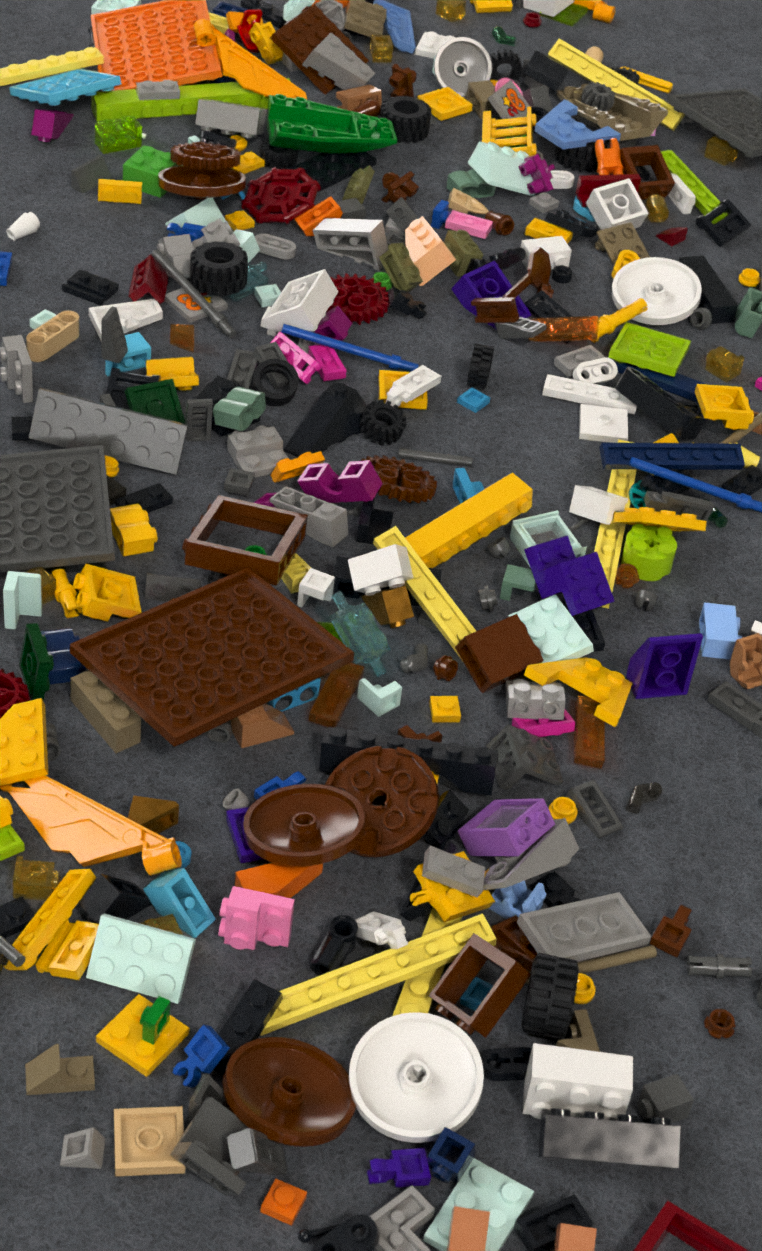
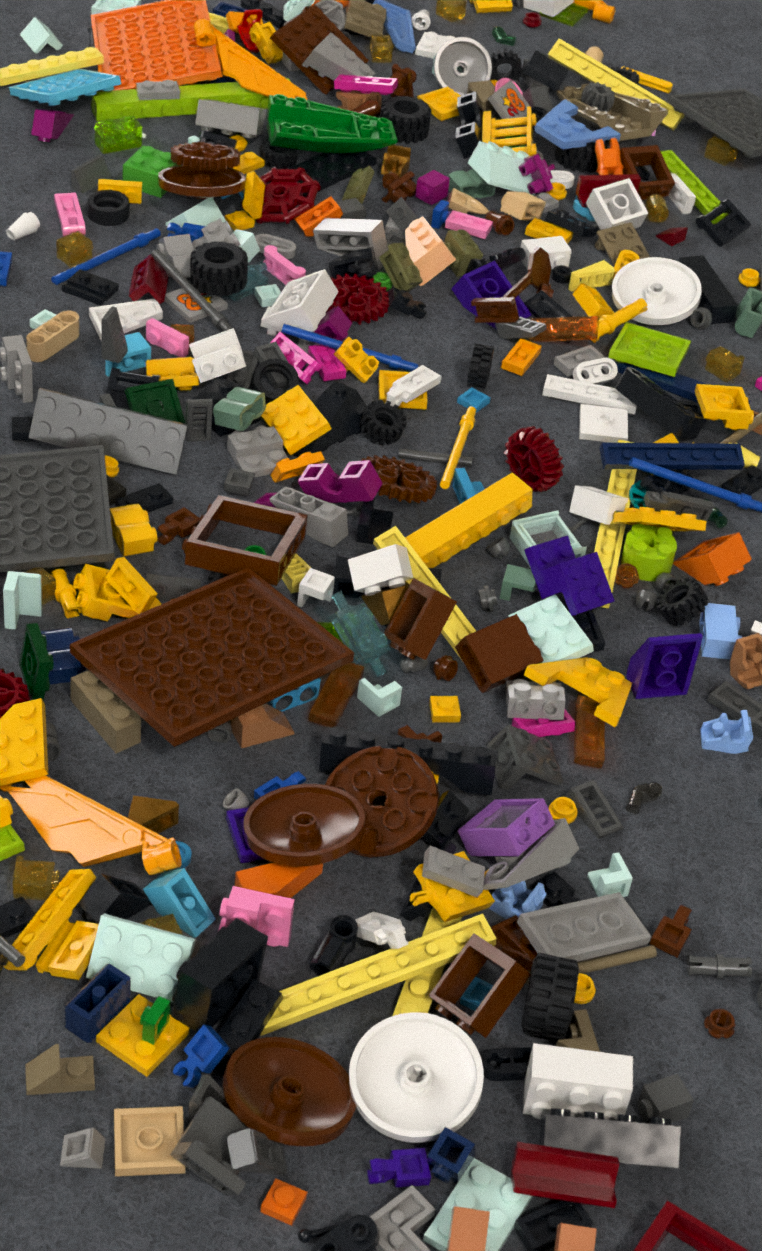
none -> light aqua panel [20,17,63,53]
none -> blue bar [51,228,161,285]
none -> bright pink plate [54,193,86,236]
none -> clear yellow brick [57,231,93,268]
none -> dark blue brick [65,964,131,1043]
none -> black tyre [88,190,129,226]
none -> yellow panel [106,557,162,614]
none -> bright pink plate [146,318,189,357]
none -> reddish brown plate [157,507,200,545]
none -> black brick [172,918,268,1032]
none -> white panel [189,328,246,383]
none -> yellow plate [242,171,265,220]
none -> yellow plate [261,385,332,456]
none -> bright pink plate [263,245,306,285]
none -> black slope [328,247,378,279]
none -> dark pink plate [334,74,397,95]
none -> yellow hips [334,337,379,383]
none -> pearl gold hand [381,145,411,178]
none -> reddish brown window [383,578,457,660]
none -> white cone [412,10,430,30]
none -> magenta brick [415,170,450,205]
none -> yellow bar [440,406,476,489]
none -> black arch [456,91,484,159]
none -> tan brick [500,191,546,221]
none -> light orange plate [501,338,542,376]
none -> dark red gear [504,426,564,492]
none -> dark red panel [511,1142,619,1208]
none -> yellow plate [546,182,567,200]
none -> light yellow slope [568,260,615,292]
none -> yellow slope [572,283,614,319]
none -> light aqua panel [587,852,633,897]
none -> dark grey hinge [655,572,677,594]
none -> black tyre [656,578,709,626]
none -> orange slope [673,532,752,586]
none -> light blue hand [700,710,753,754]

